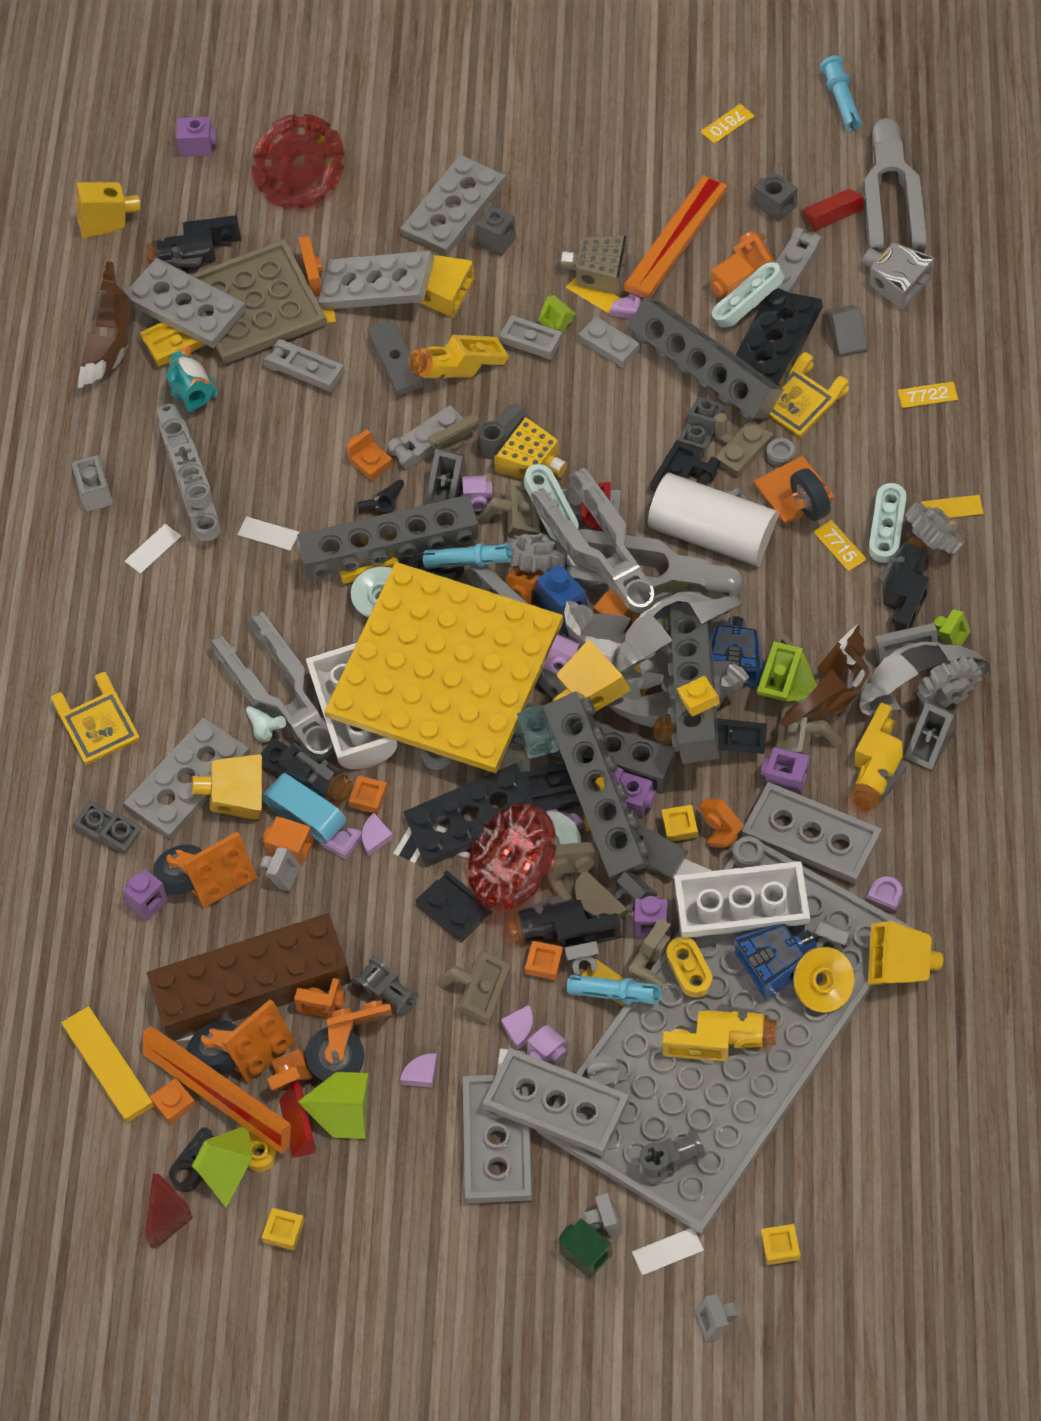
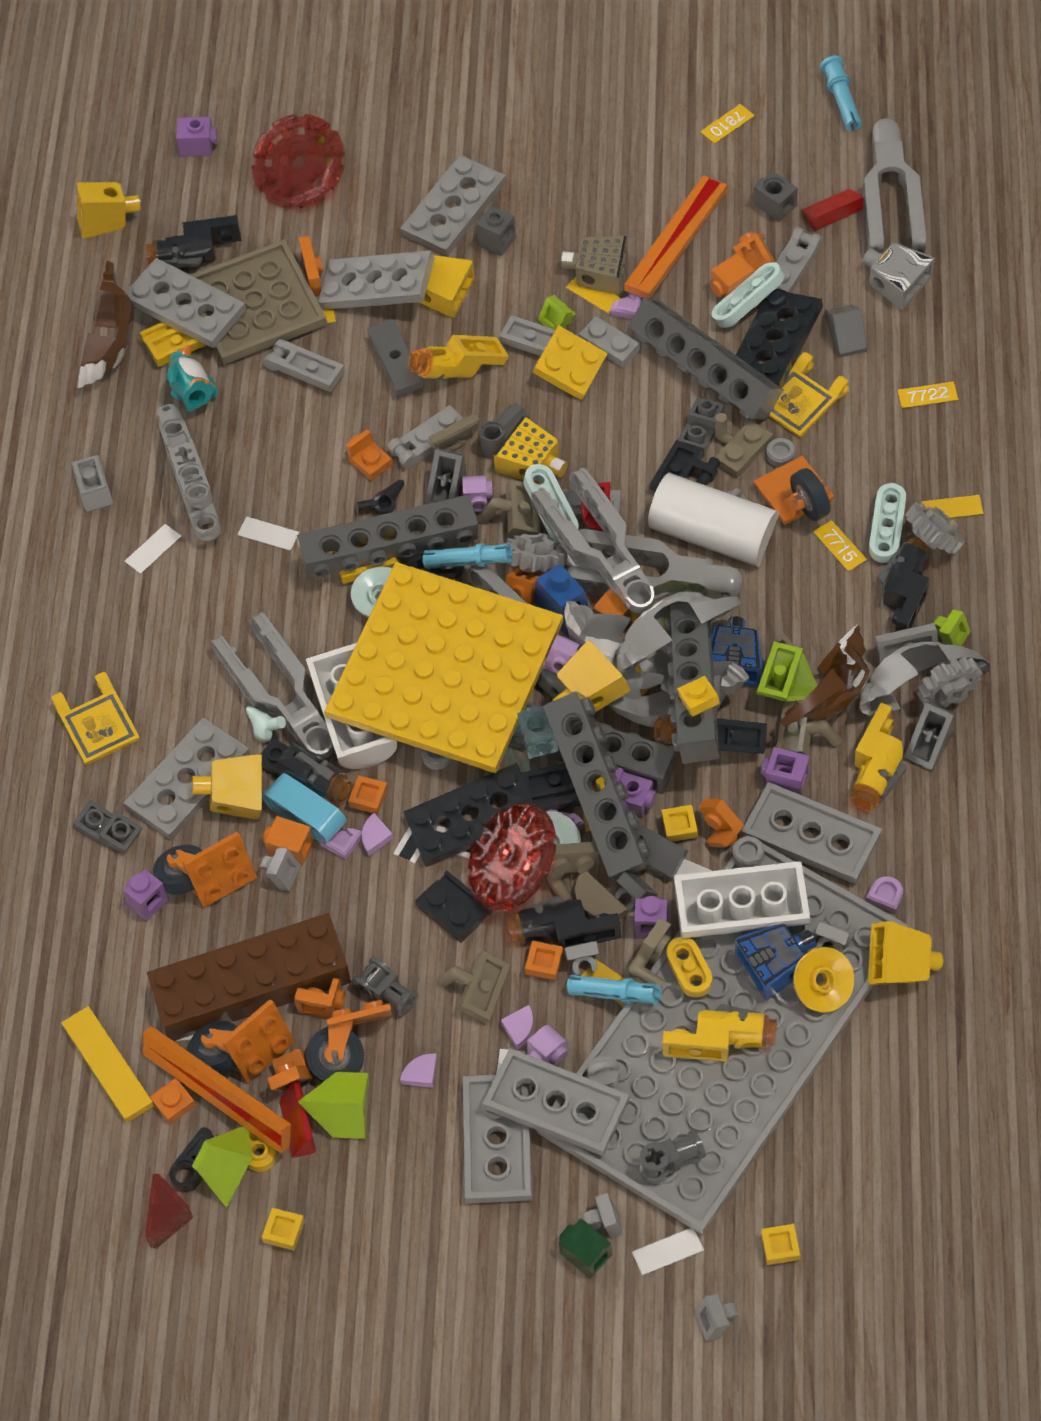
none -> yellow plate [532,325,607,400]

